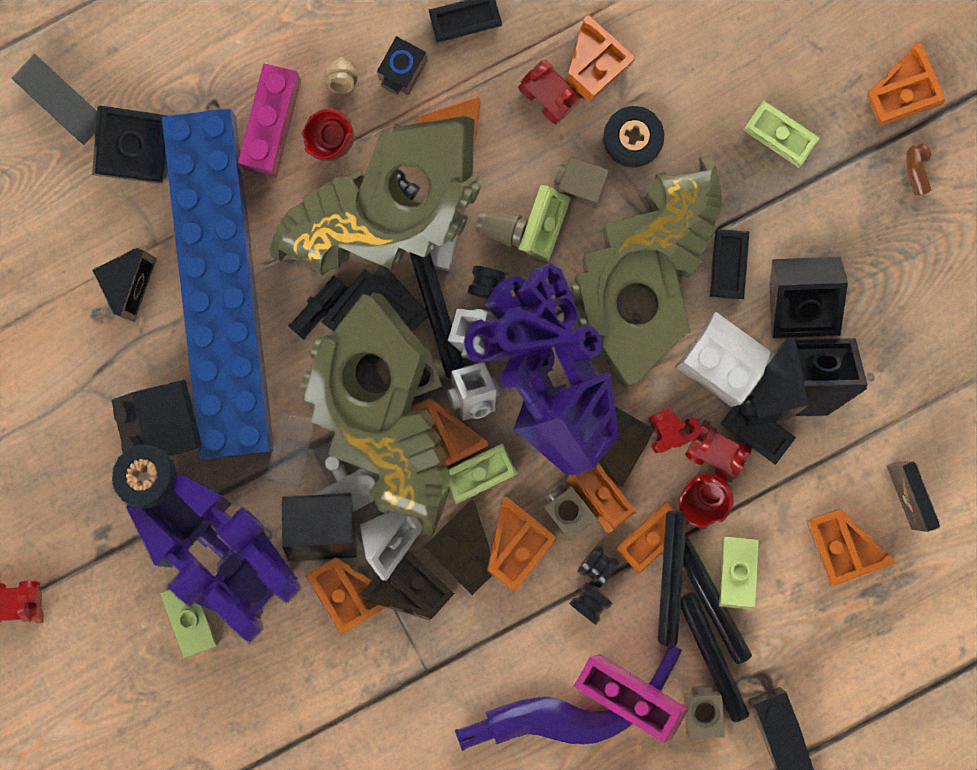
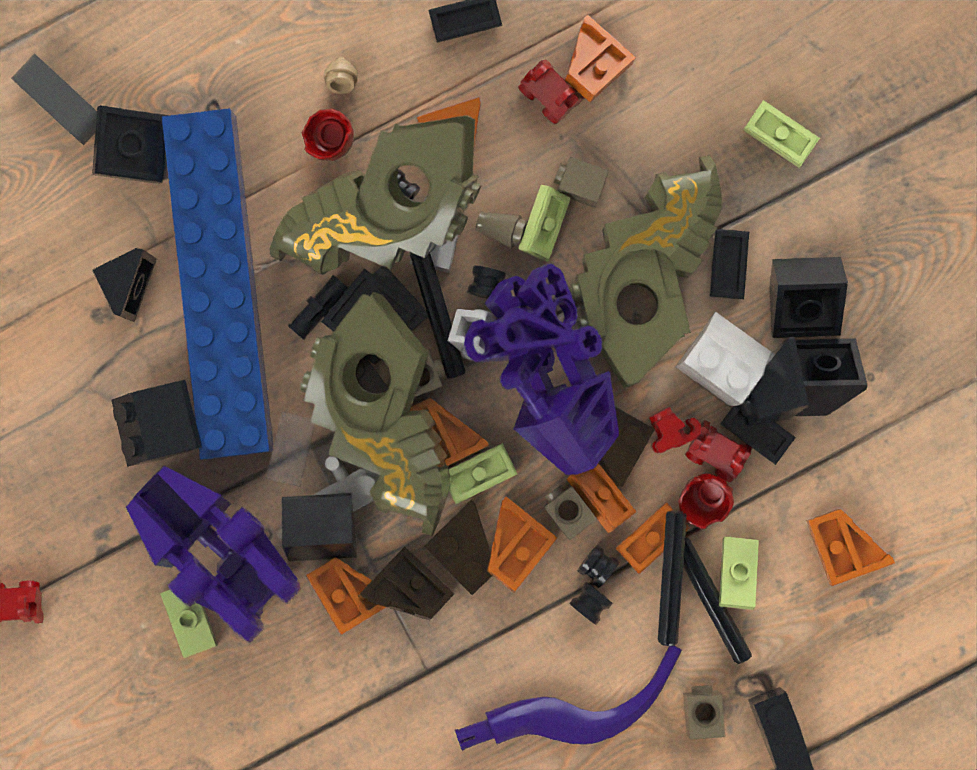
black bush [112,445,177,508] -> none
dark pink brick [238,63,301,178] -> none
white slope [360,511,423,581] -> none
black brick [377,36,428,95] -> none
white brick [447,362,500,421] -> none
dark pink brick [574,654,689,743] -> none
black bush [603,106,665,168] -> none
black axle [680,592,749,723] -> none
orange wing [867,42,946,127] -> none
black tile [887,461,940,532] -> none
dark orange arm [906,144,932,196] -> none

